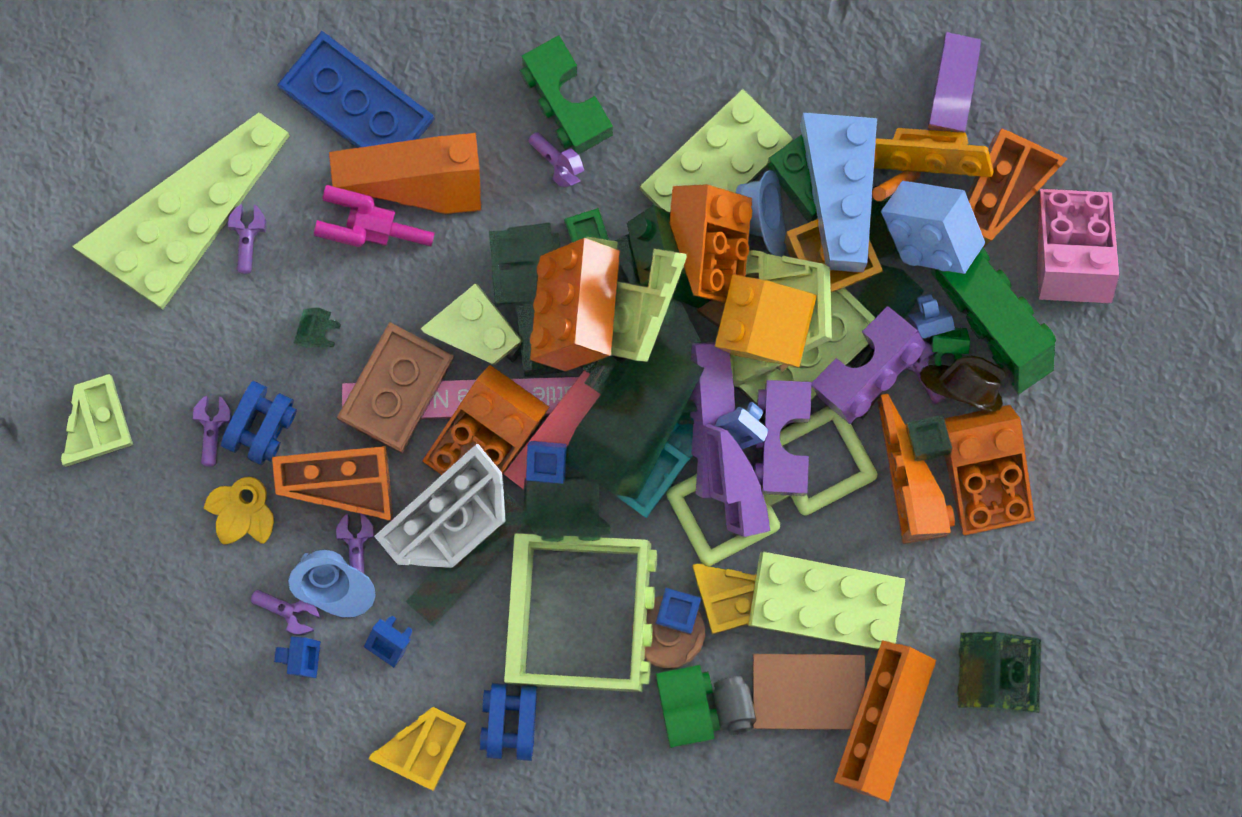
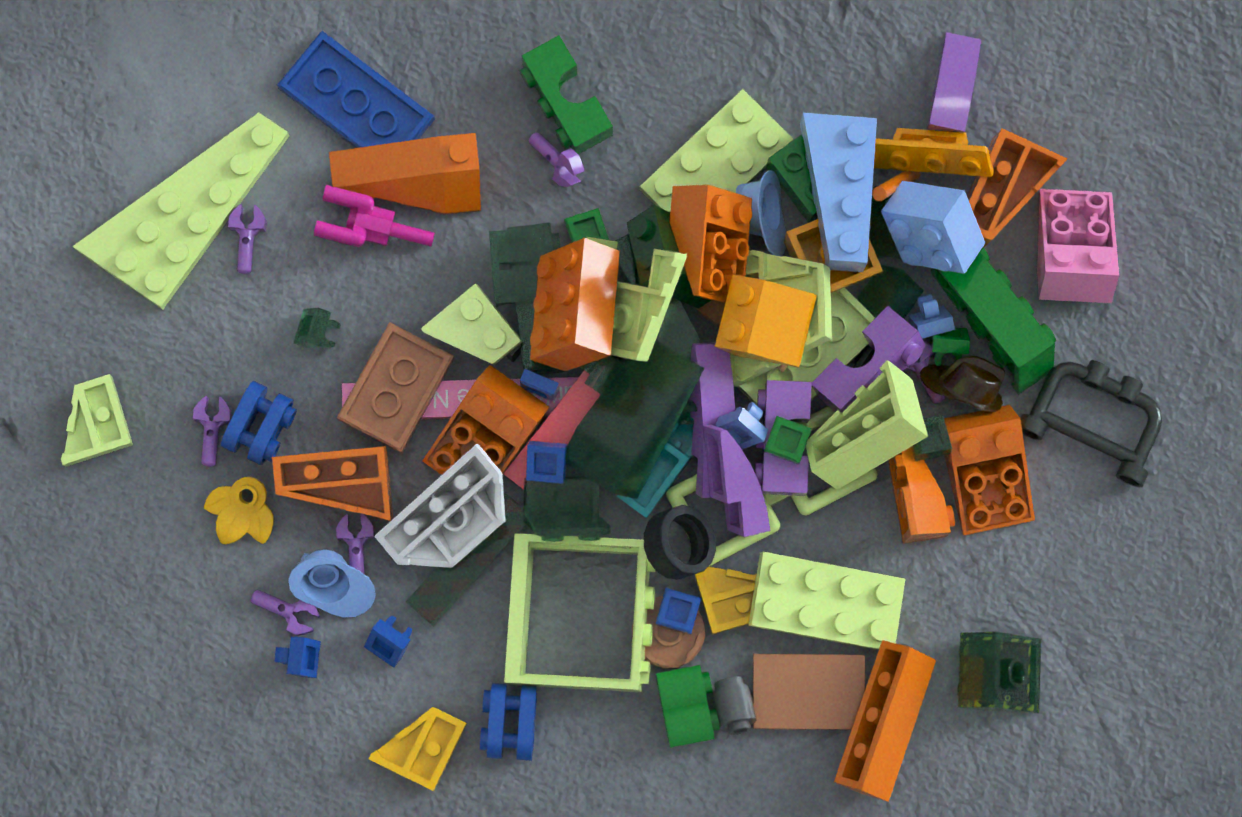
none -> blue tile [520,369,560,401]
none -> black tyre [644,505,716,580]
none -> green tile [764,416,812,465]
none -> yellowish green wedge [806,360,928,490]
none -> pearl dark grey bar [1020,360,1163,487]

